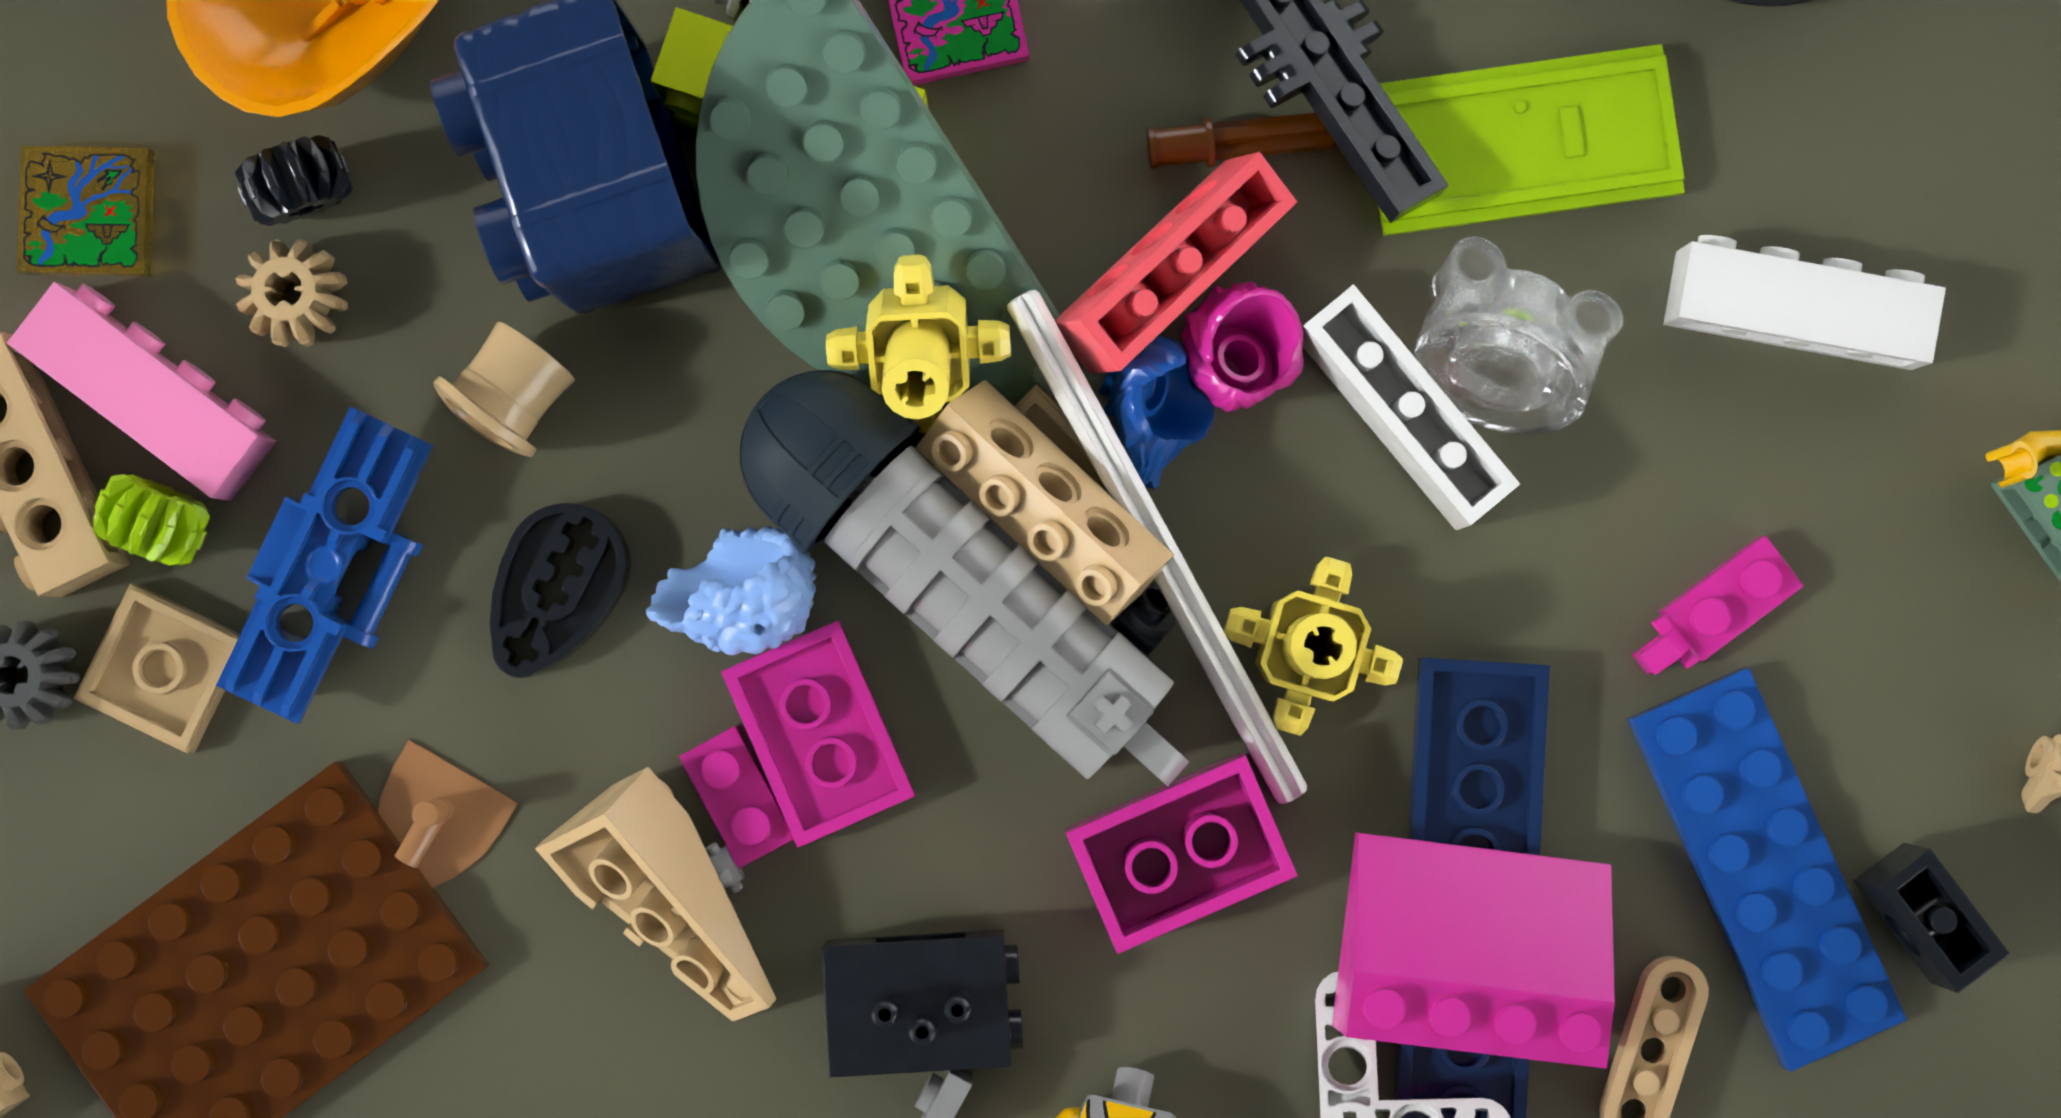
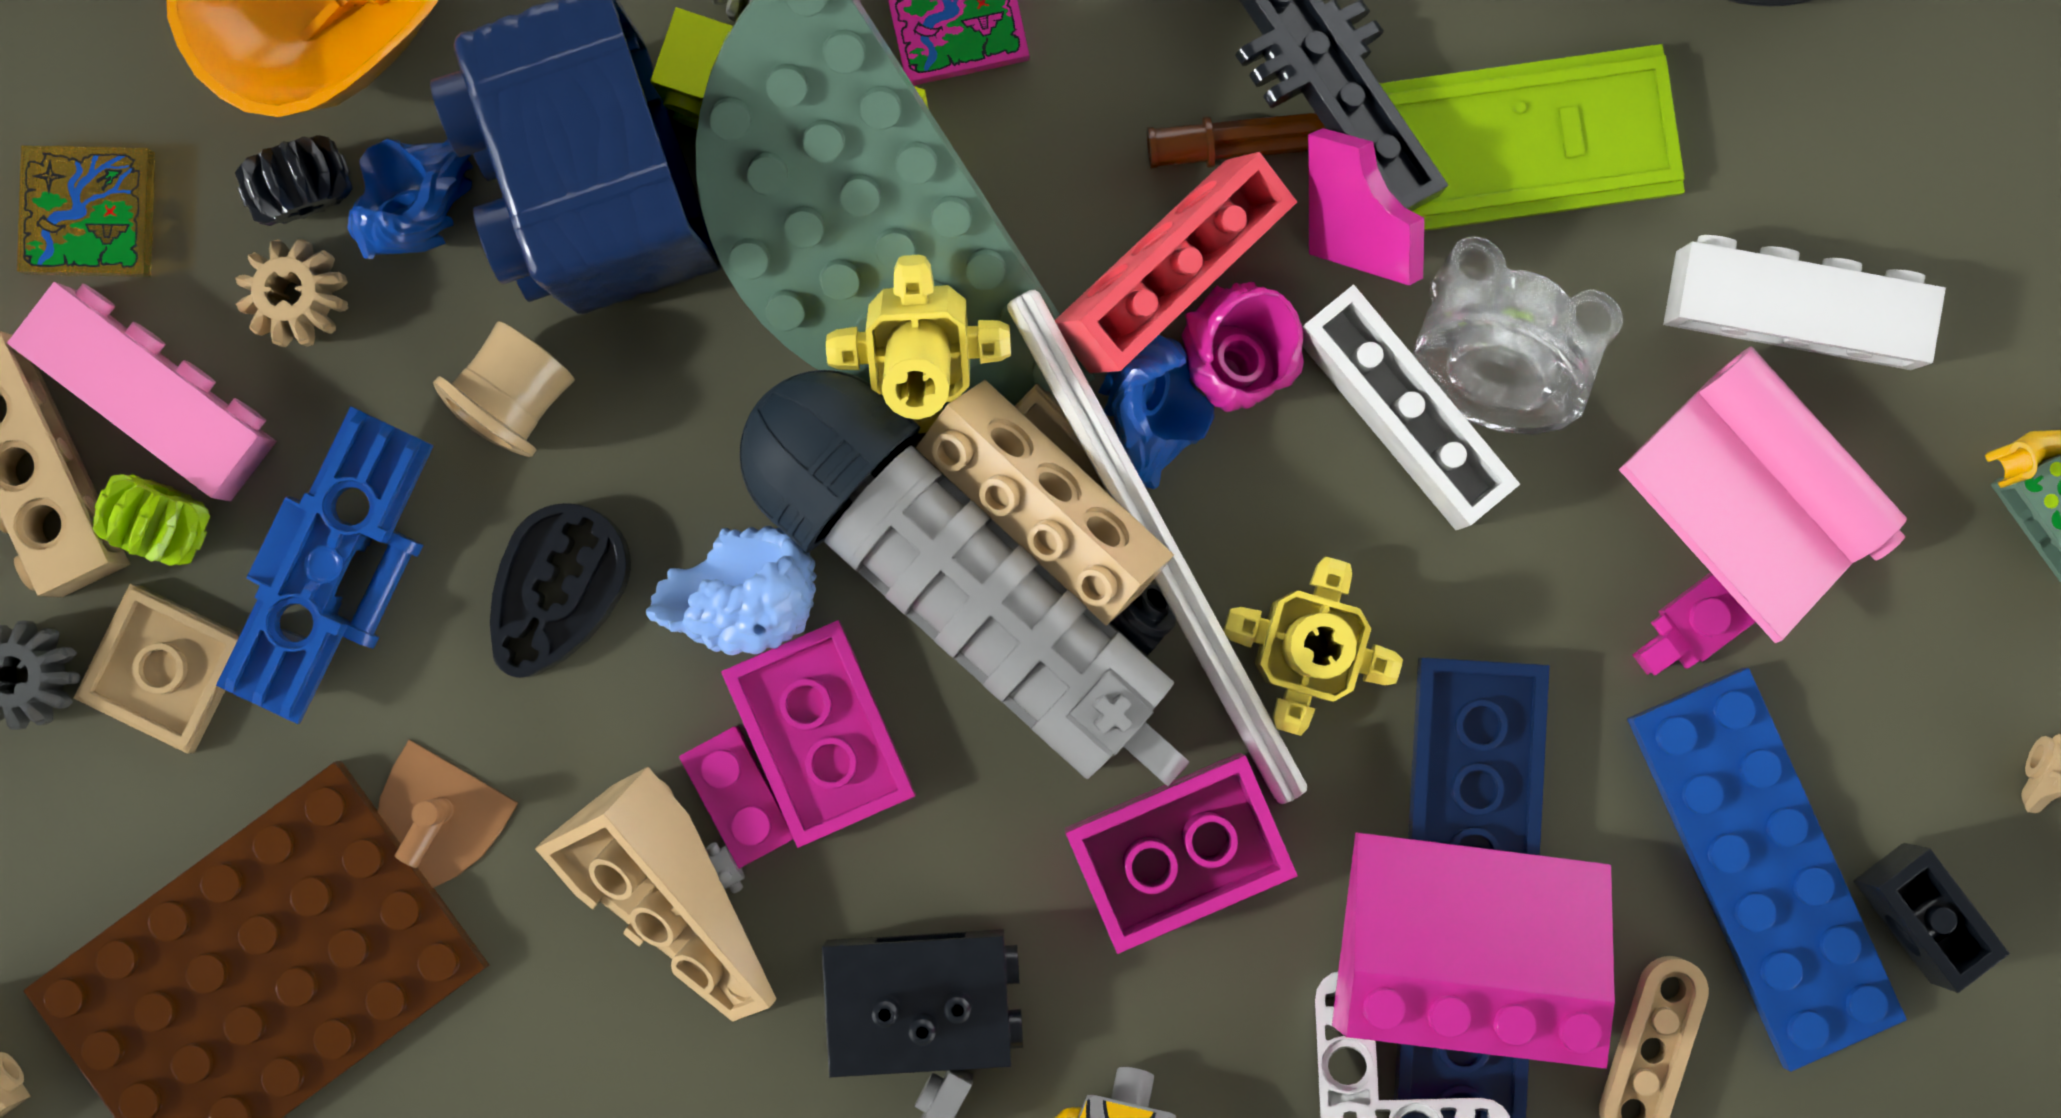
none -> blue hair [347,138,473,259]
none -> dark pink tile [1308,128,1424,285]
none -> bright pink door [1619,347,1907,643]

